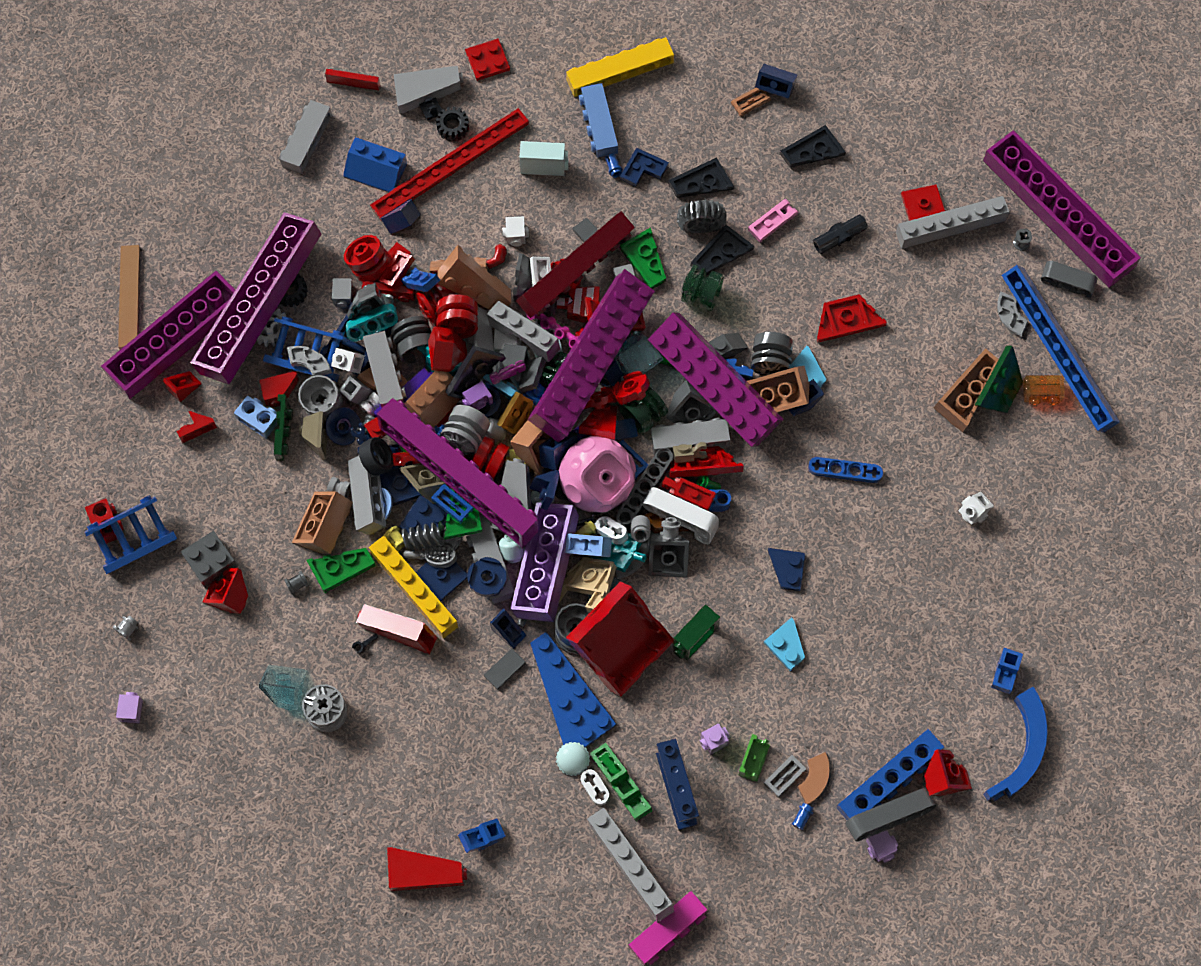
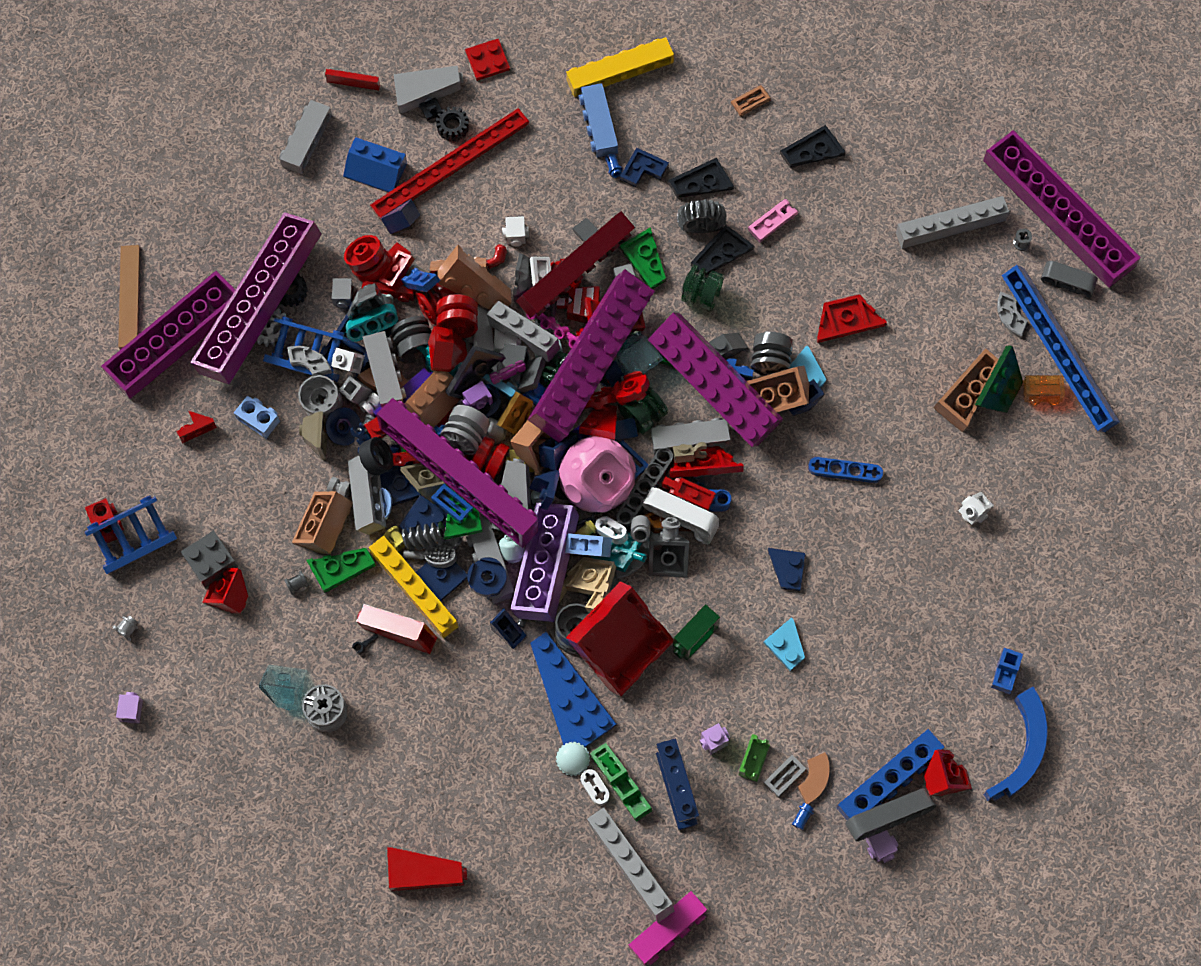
red slope [163,371,202,402] -> none
red slope [259,371,299,407] -> none
dark green wing [274,394,293,461] -> none
blue brick [458,818,506,853] -> none
dark grey tile [484,649,526,690] -> none
light aqua brick [519,141,569,176] -> none
dark grey slope [666,380,717,424] -> none
green pin [696,476,721,490] -> none
dark blue brick [755,64,798,99] -> none
black piece [813,214,868,254] -> none
red plate [901,184,945,221] -> none

